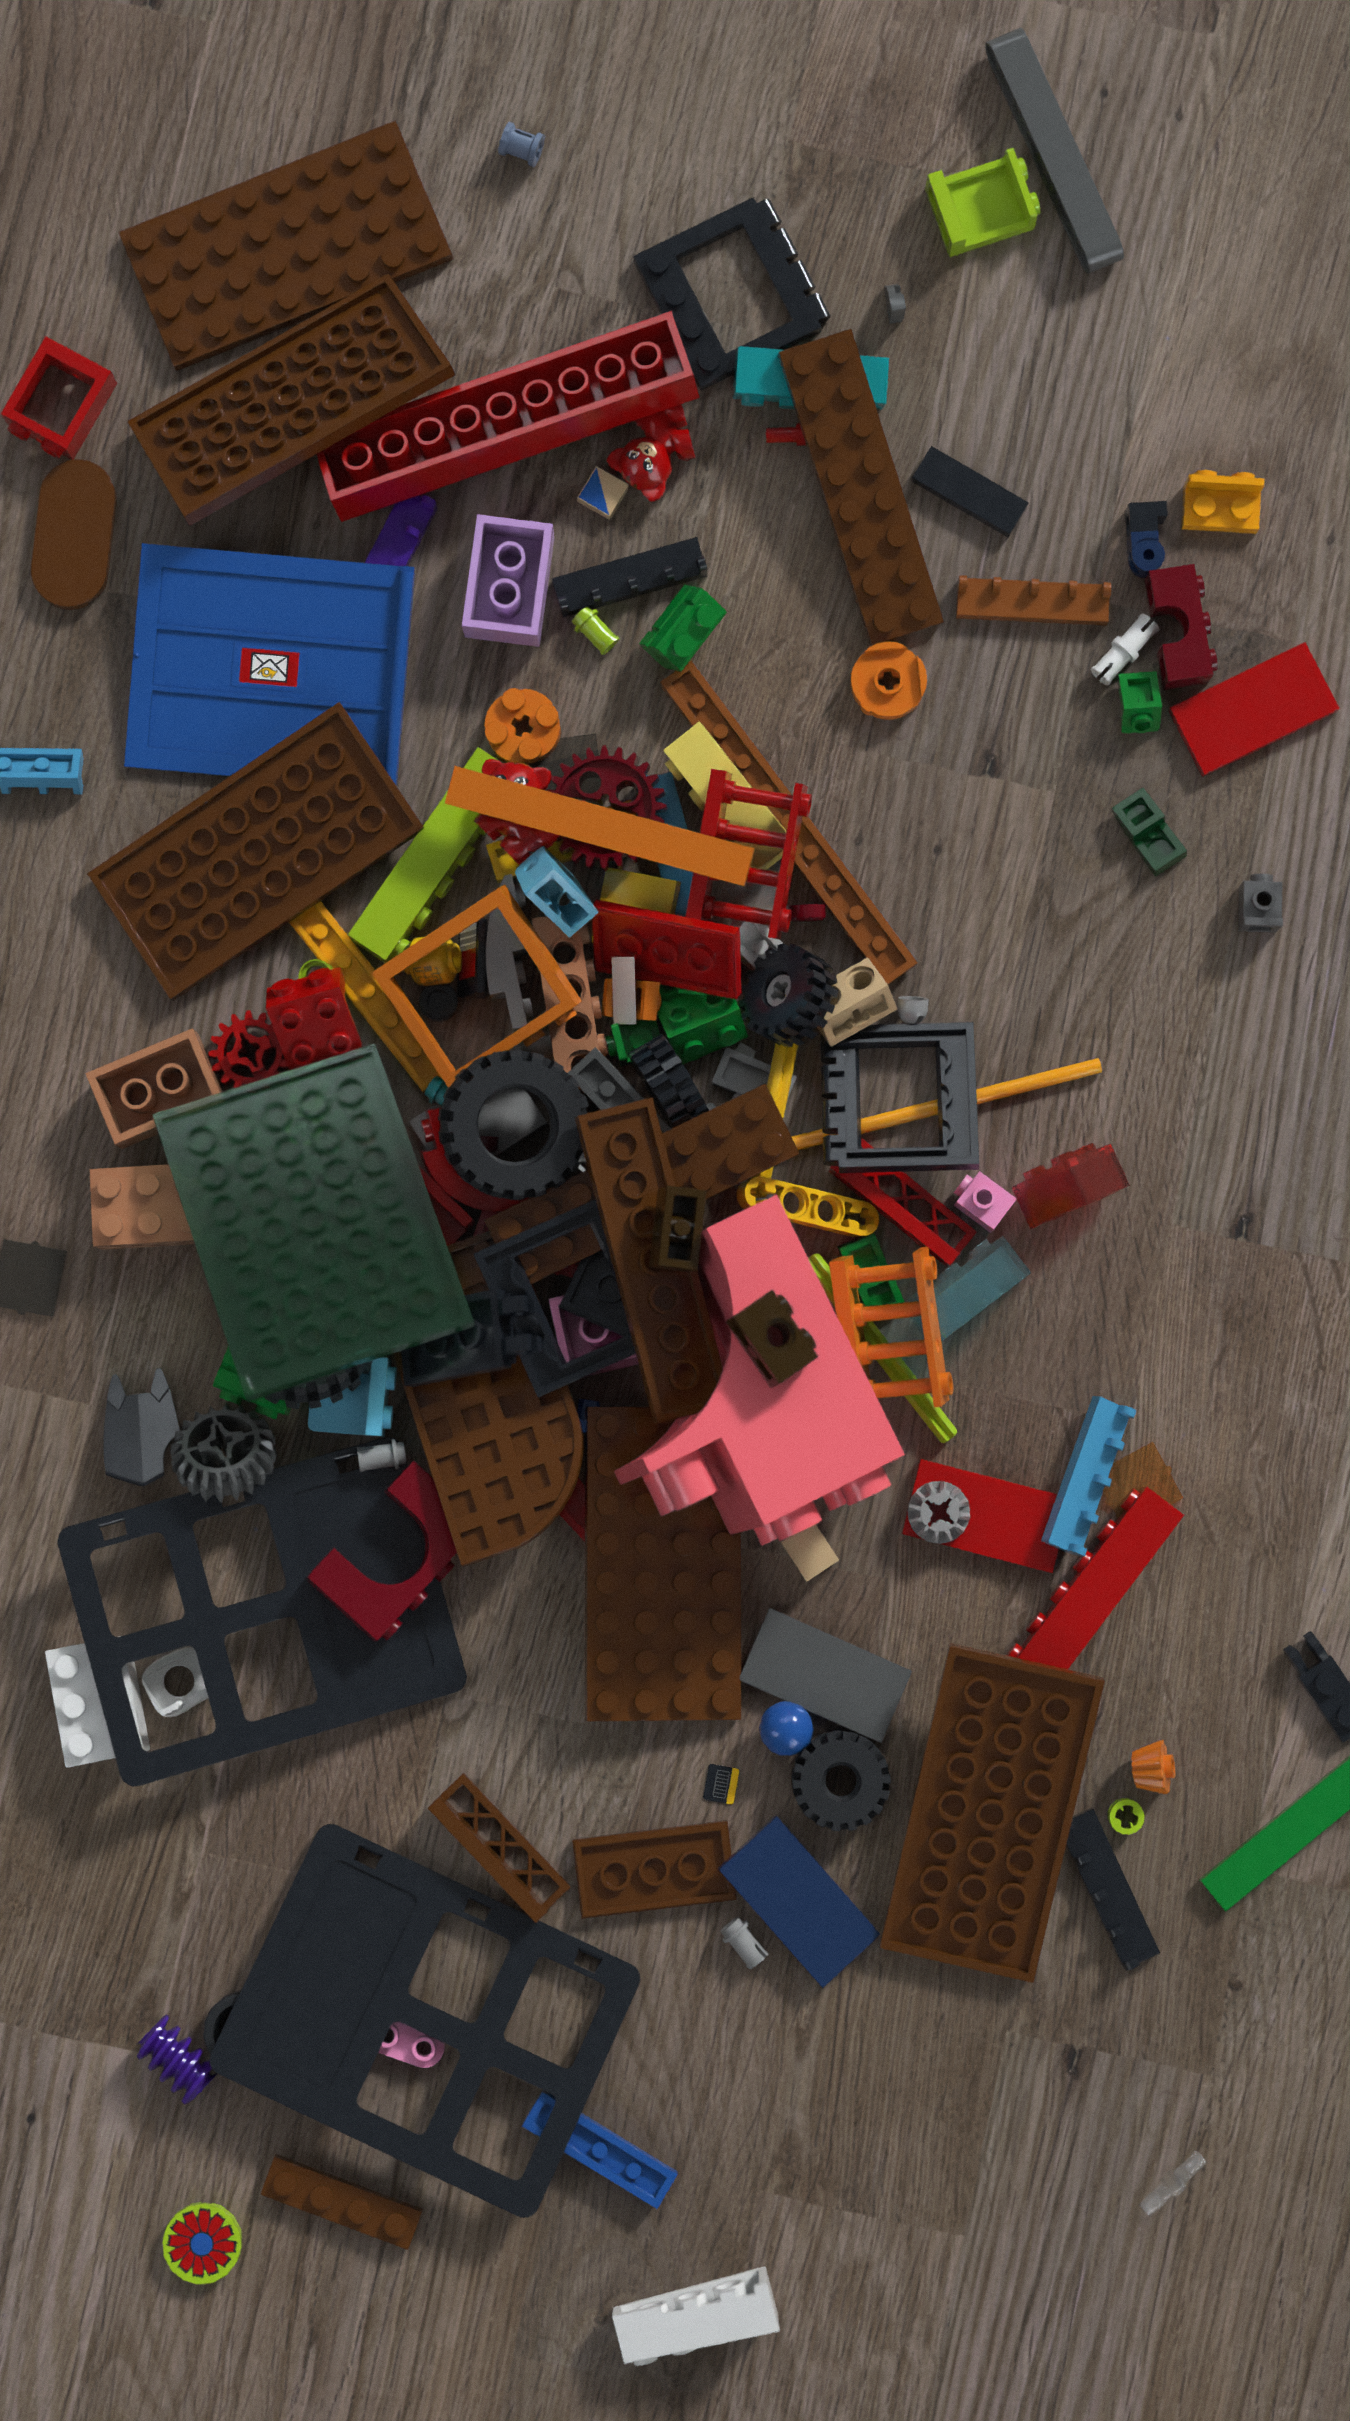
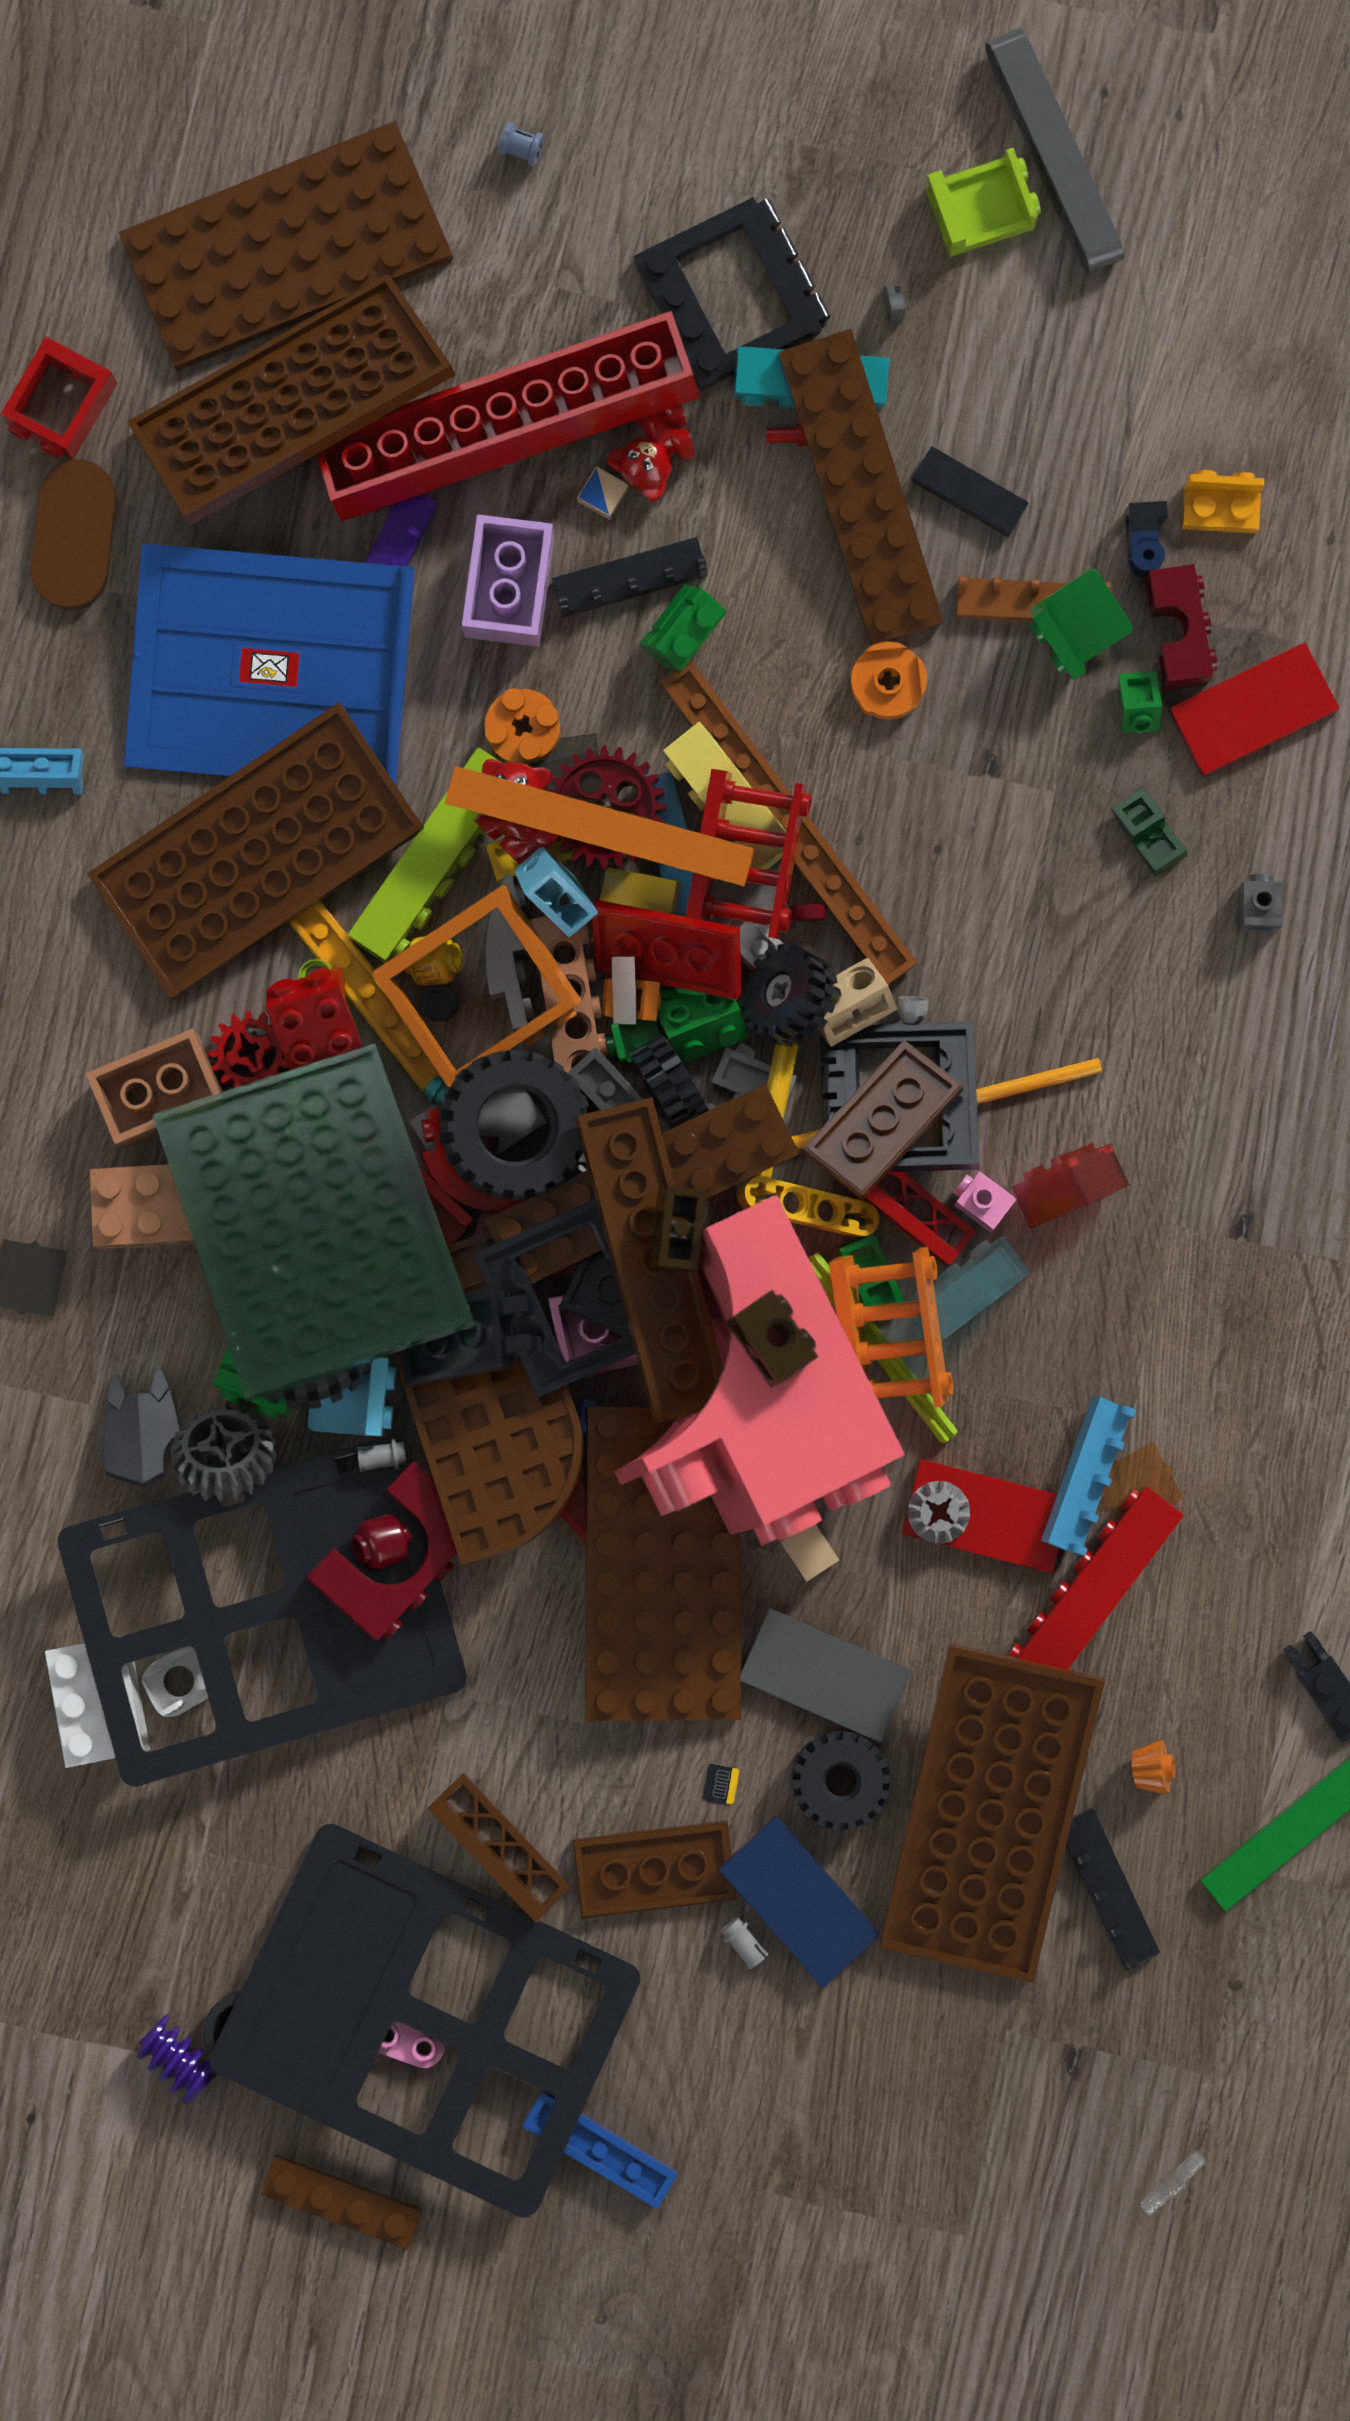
tile [162,2202,242,2285] -> none
slope [457,917,488,999] -> none
lime pin [572,606,620,655] -> none
white wedge [612,2266,780,2366] -> none
blue piece [759,1701,814,1756] -> none
white pin [1091,613,1159,686] -> none
lime bush [1107,1798,1144,1835] -> none
none -> dark red head [351,1514,412,1570]
none -> reddish brown tile [803,1040,963,1200]
none -> green bracket [1029,569,1133,680]

